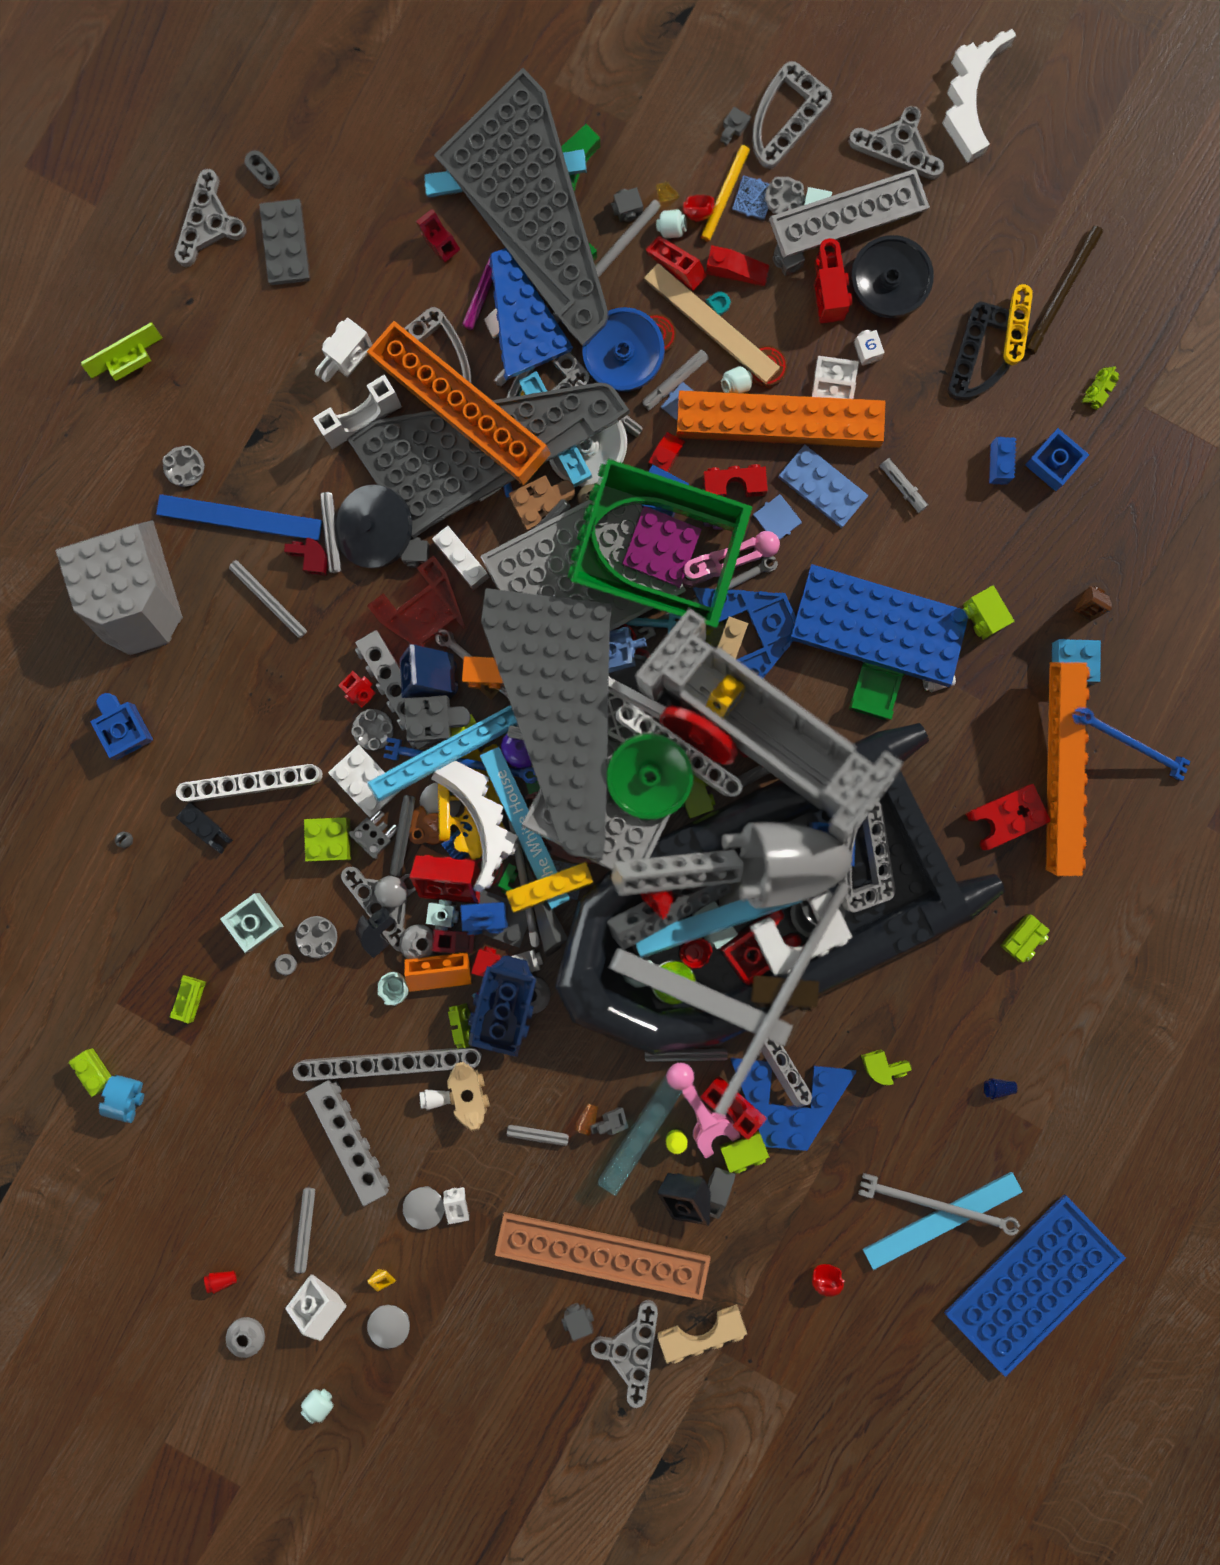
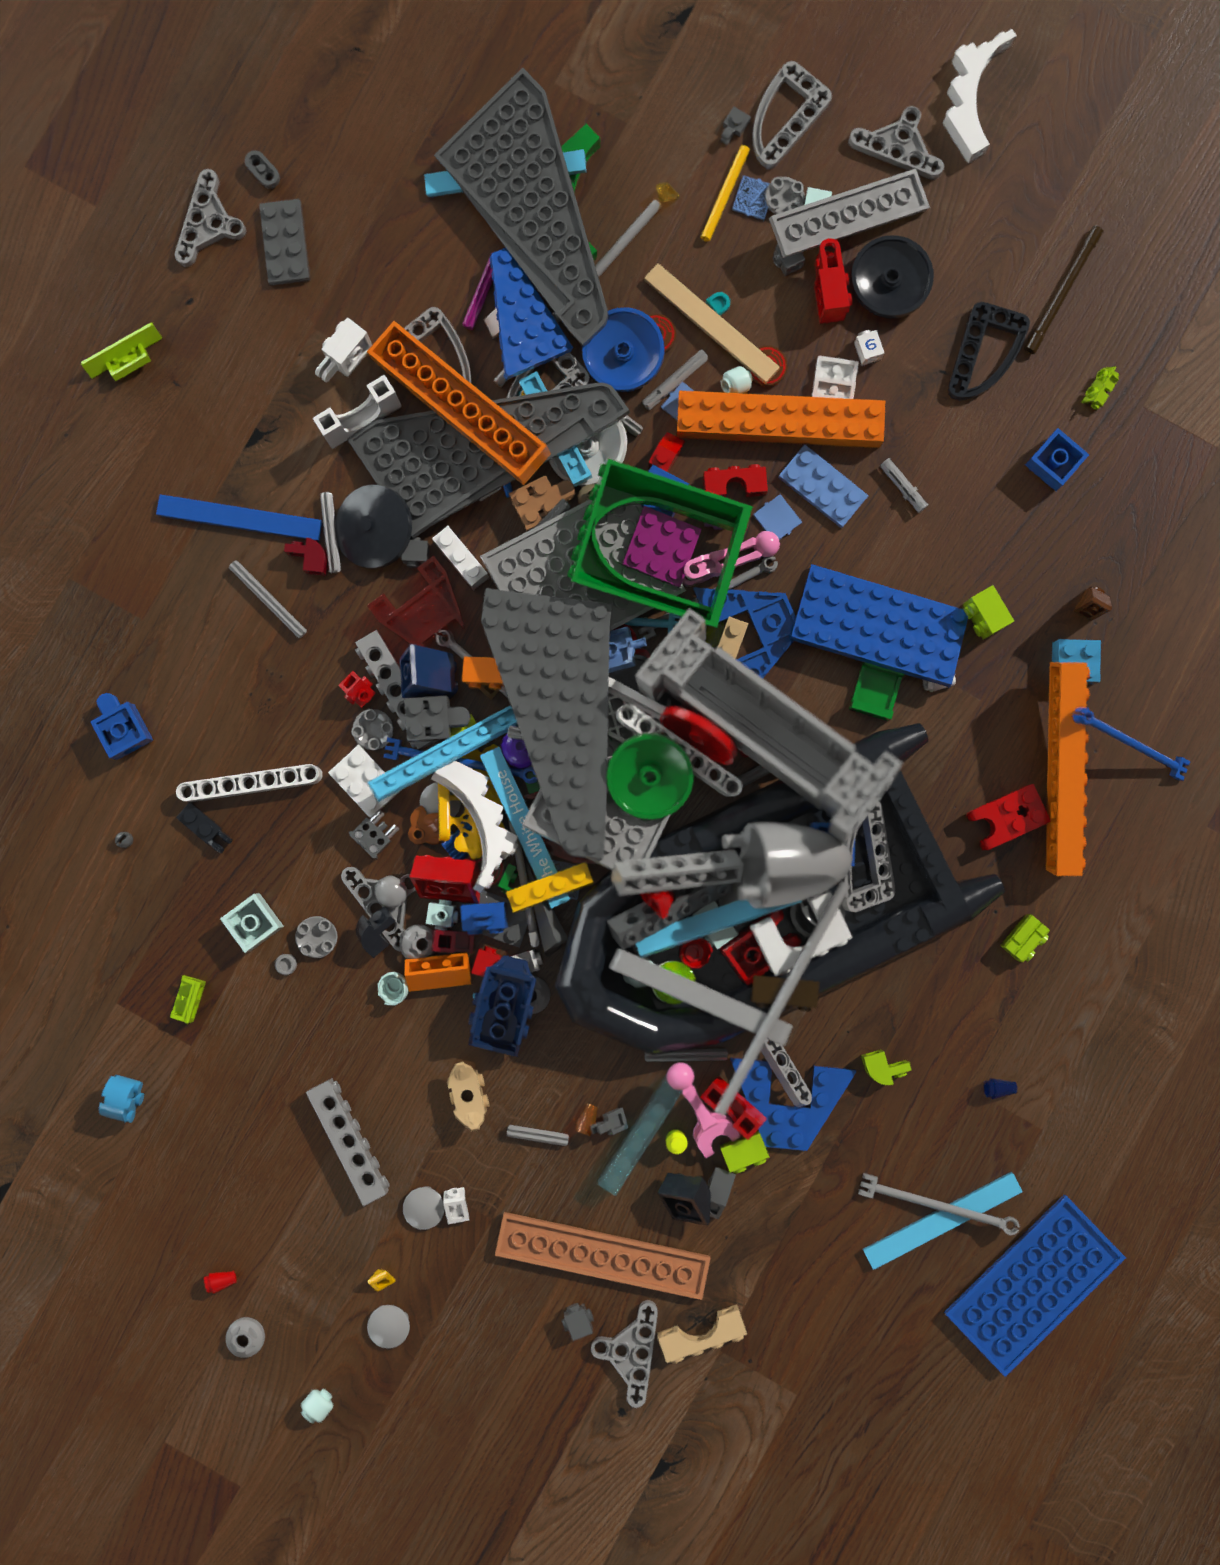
light grey windscreen [56,520,183,655] -> none
lime brick [68,1048,111,1097] -> none
light grey dish [163,446,205,487] -> none
white slope [285,1274,347,1341] -> none
light grey beam [293,1047,482,1081] -> none
light grey axle [294,1188,315,1273] -> none
lime brick [304,818,351,861] -> none
dark grey axle [389,795,416,877] -> none
dark red brick [416,209,460,262] -> none
white cone [420,1089,450,1111] -> none
lime hinge [448,1003,472,1049] -> none
dark grey brick [611,187,643,222] -> none
red slope [645,236,707,290] -> none
light aqua head [656,209,687,239] -> none
red hair [683,195,714,222] -> none
lime brick [684,774,716,819] -> none
yellow torso [705,674,745,720] -> none
red slope [706,245,769,286] -> none
red hair [812,1264,845,1297] -> none
blue brick [989,437,1016,485] -> none
yellow beam [1004,284,1033,365] -> none

